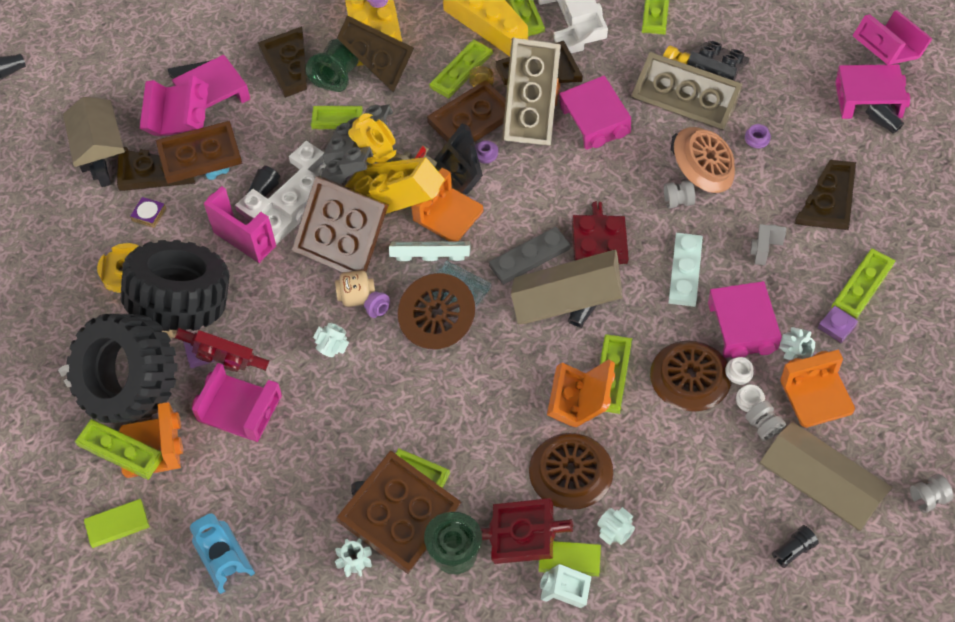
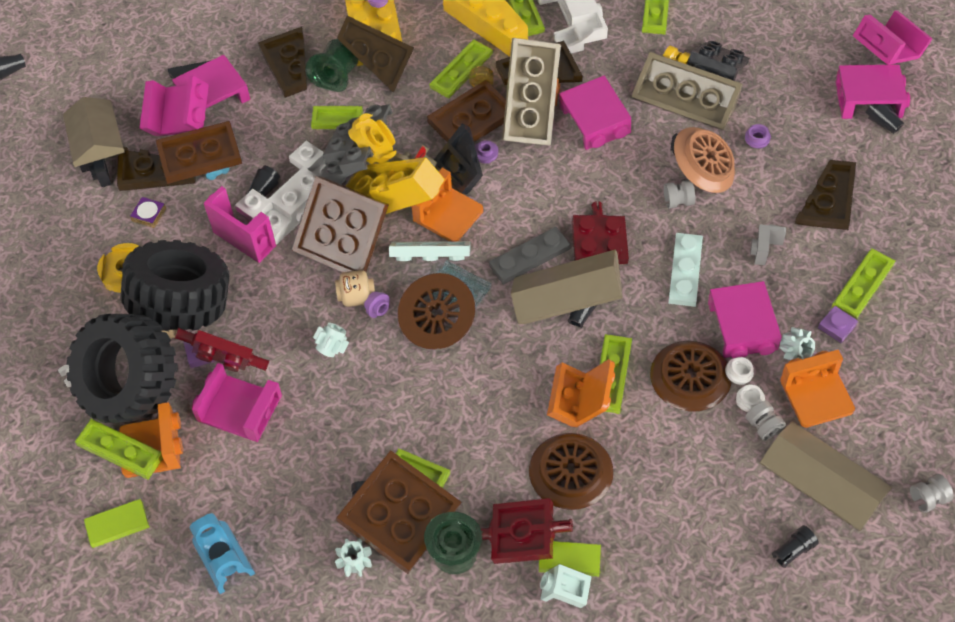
light aqua gear [597,507,635,545] -> none

